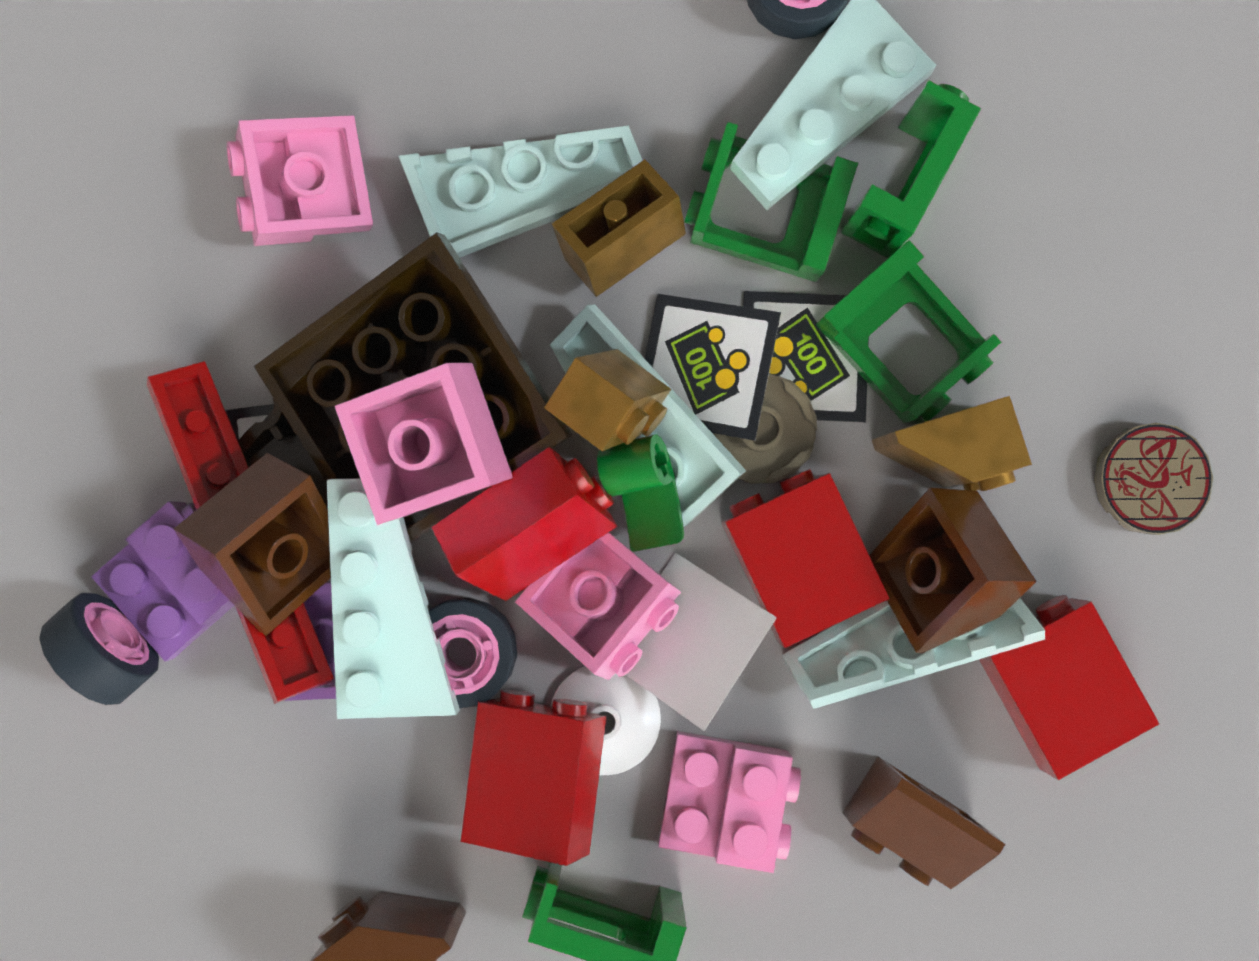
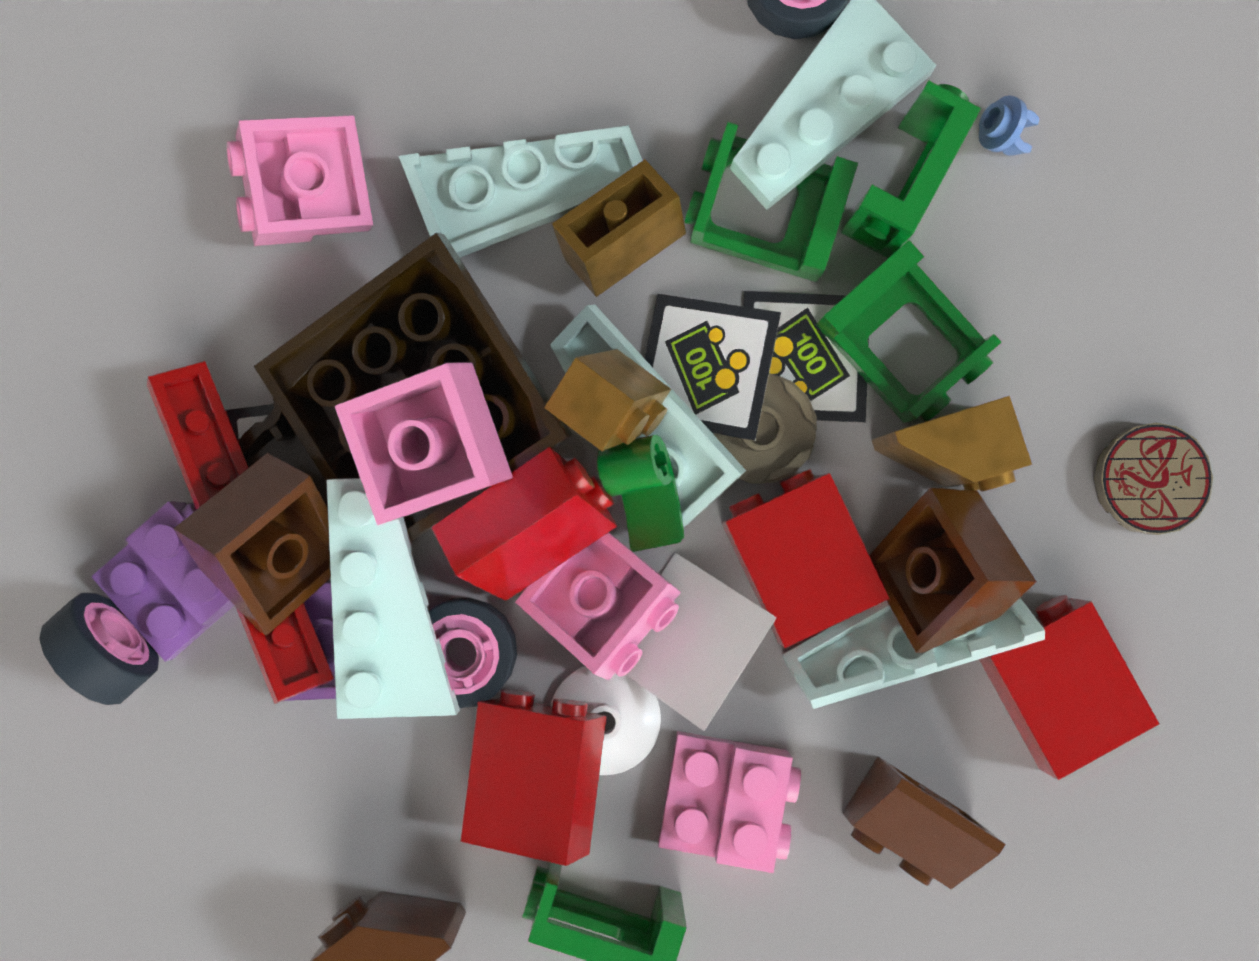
none -> medium blue plate [979,95,1040,156]

